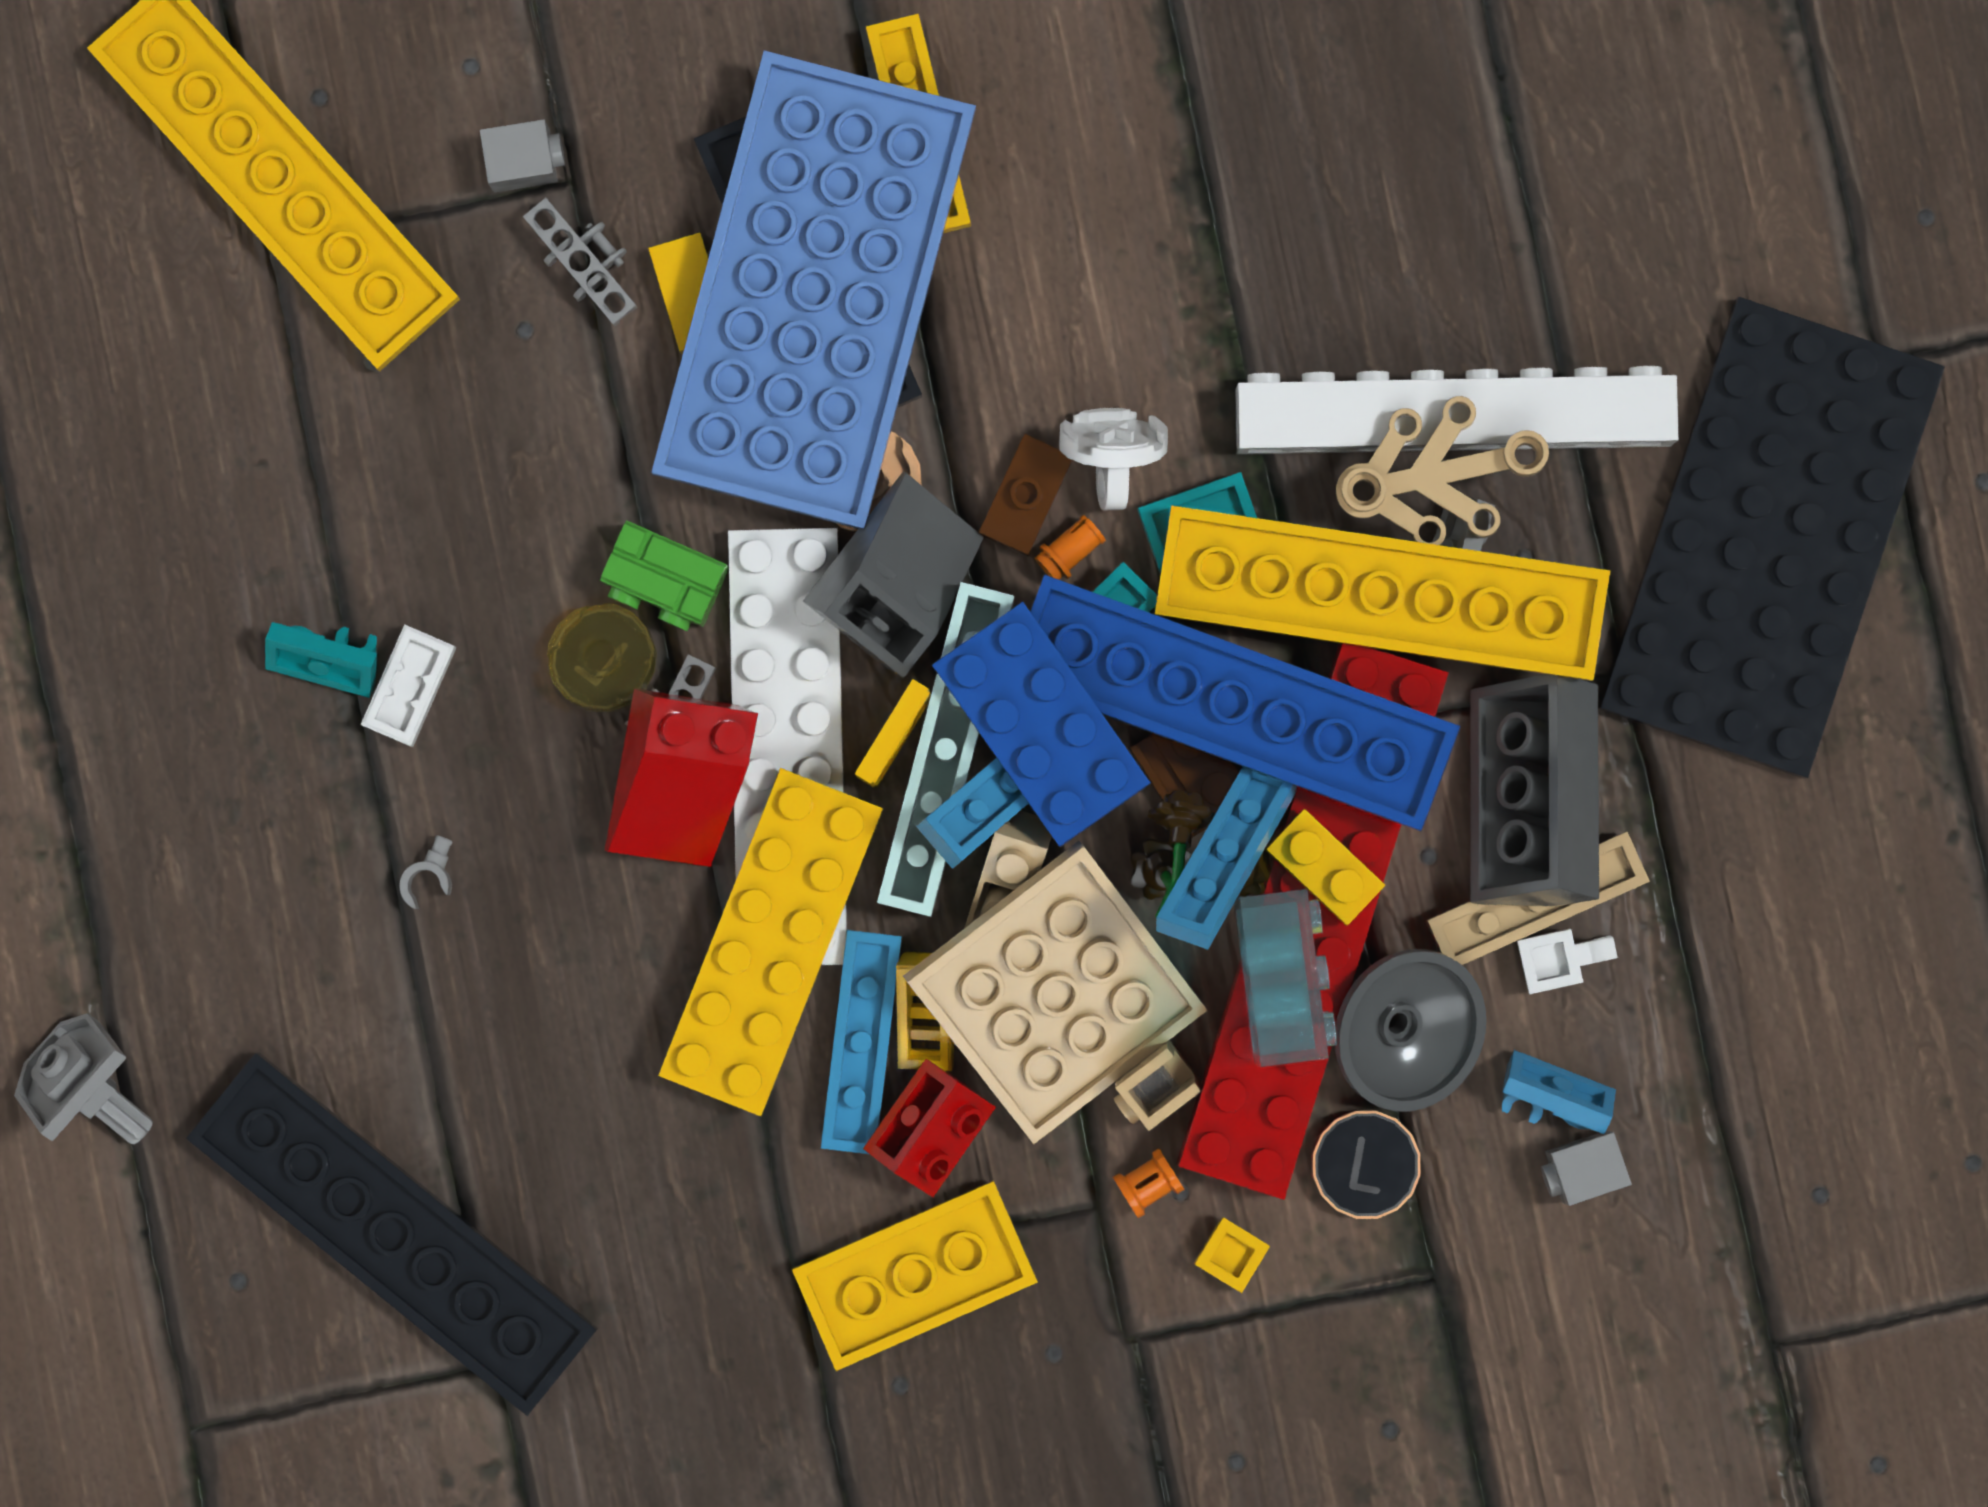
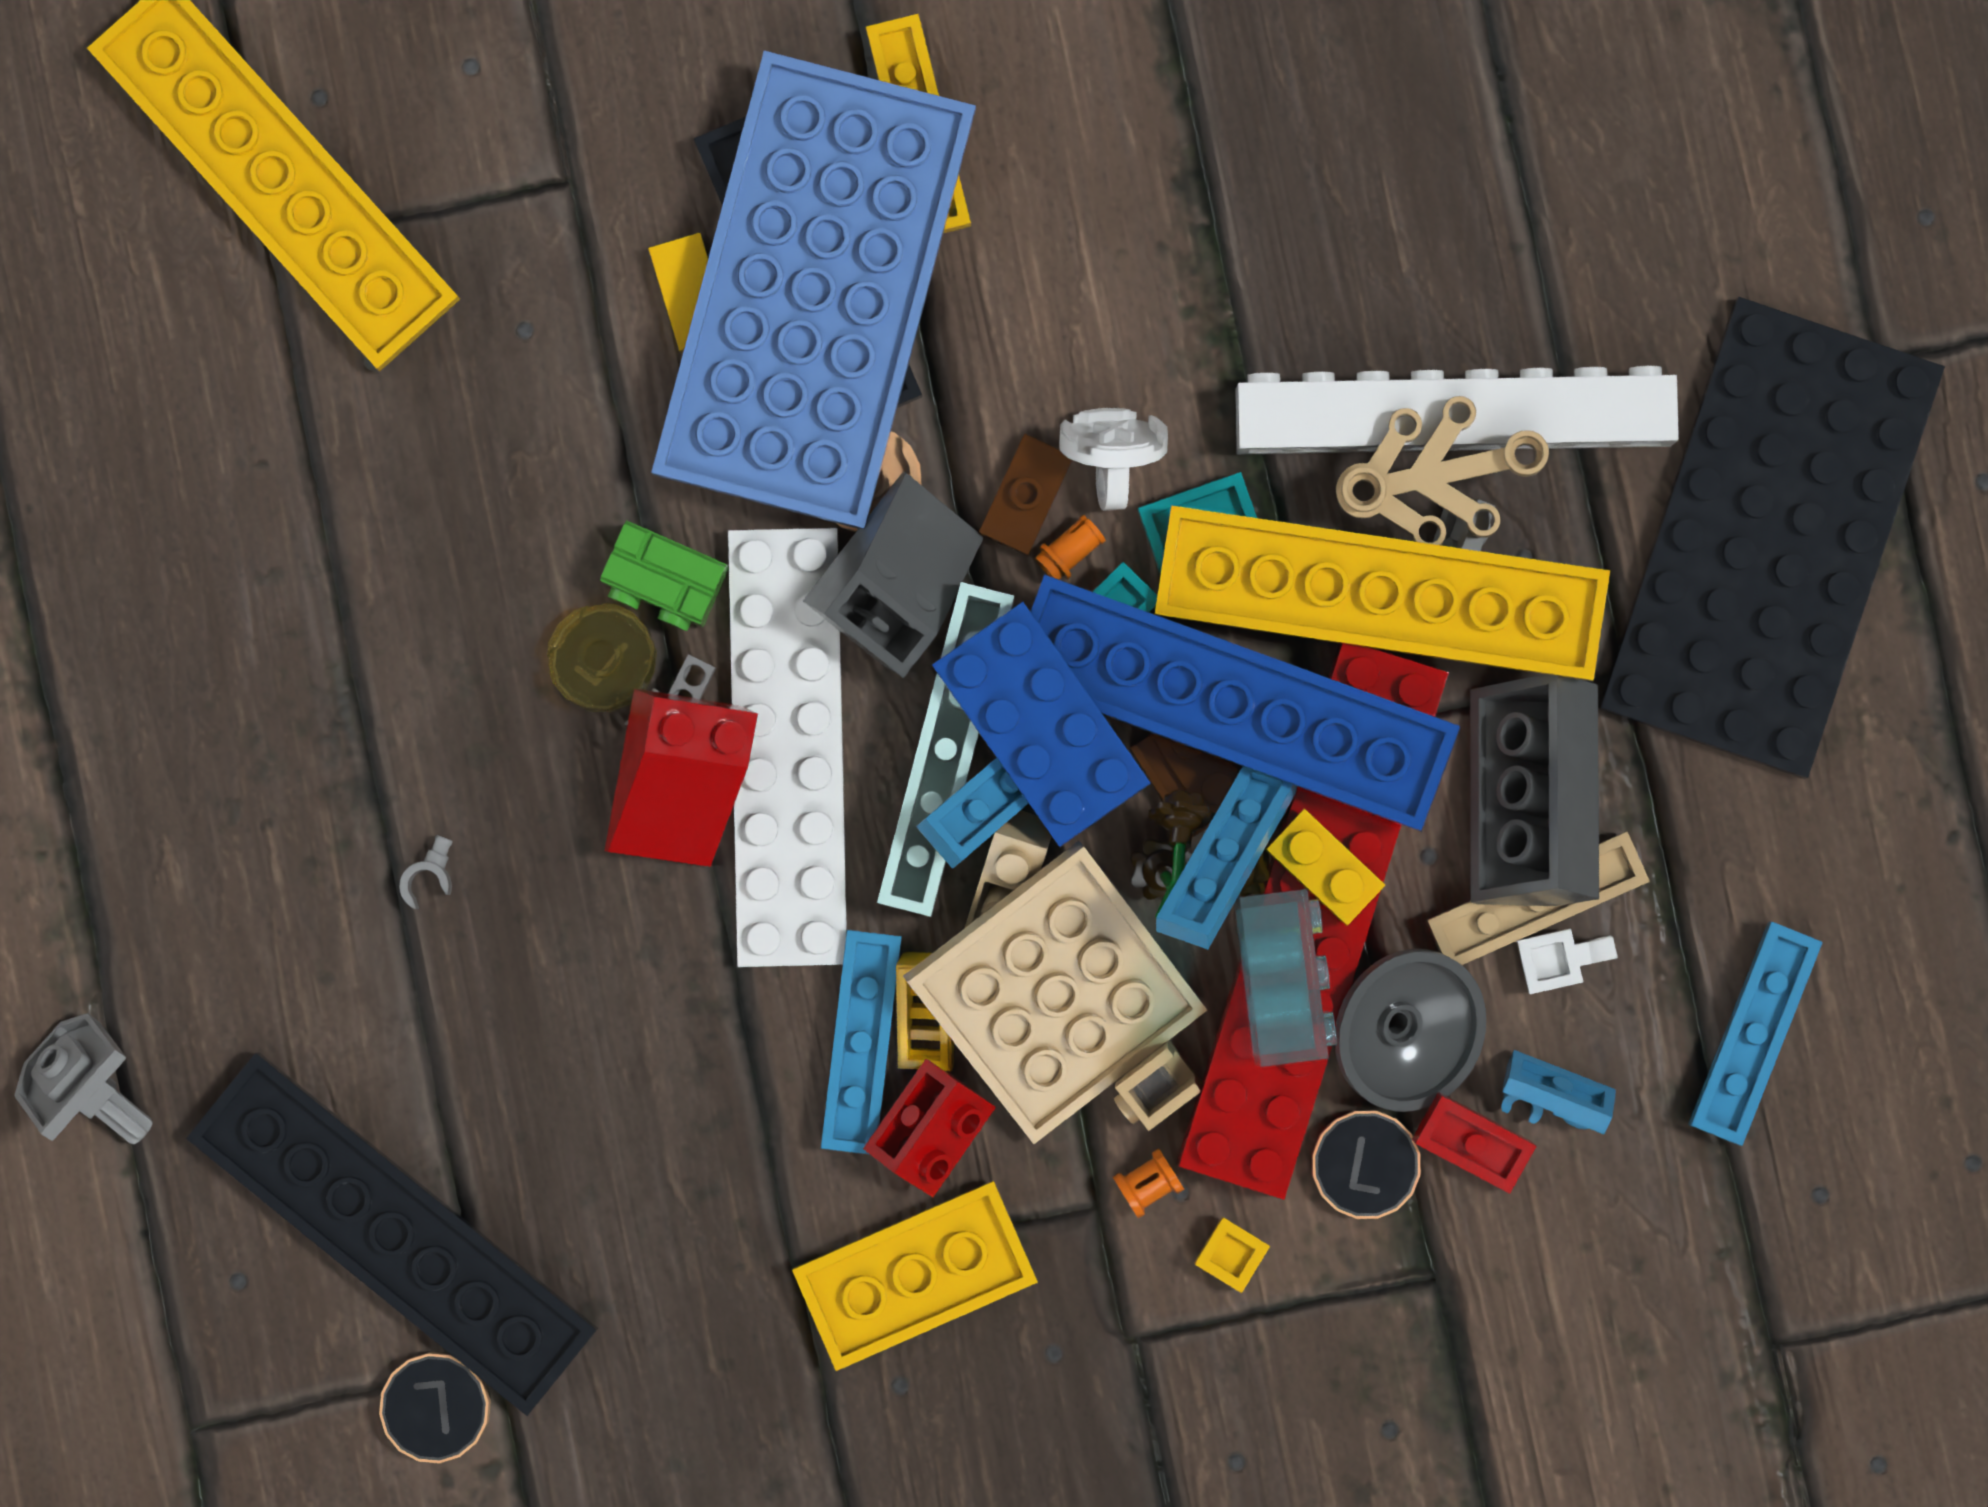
teal plate [265,622,377,698] -> none
white plate [361,624,457,747] -> none
light grey brick [480,119,565,193] -> none
light grey piece [523,197,638,327] -> none
yellow plate [658,768,883,1116] -> none
yellow tile [855,679,931,788] -> none
light grey brick [1541,1130,1632,1206] -> none
none -> black tile [379,1352,491,1463]
none -> red plate [1412,1092,1537,1194]
none -> dark azure plate [1688,922,1823,1146]

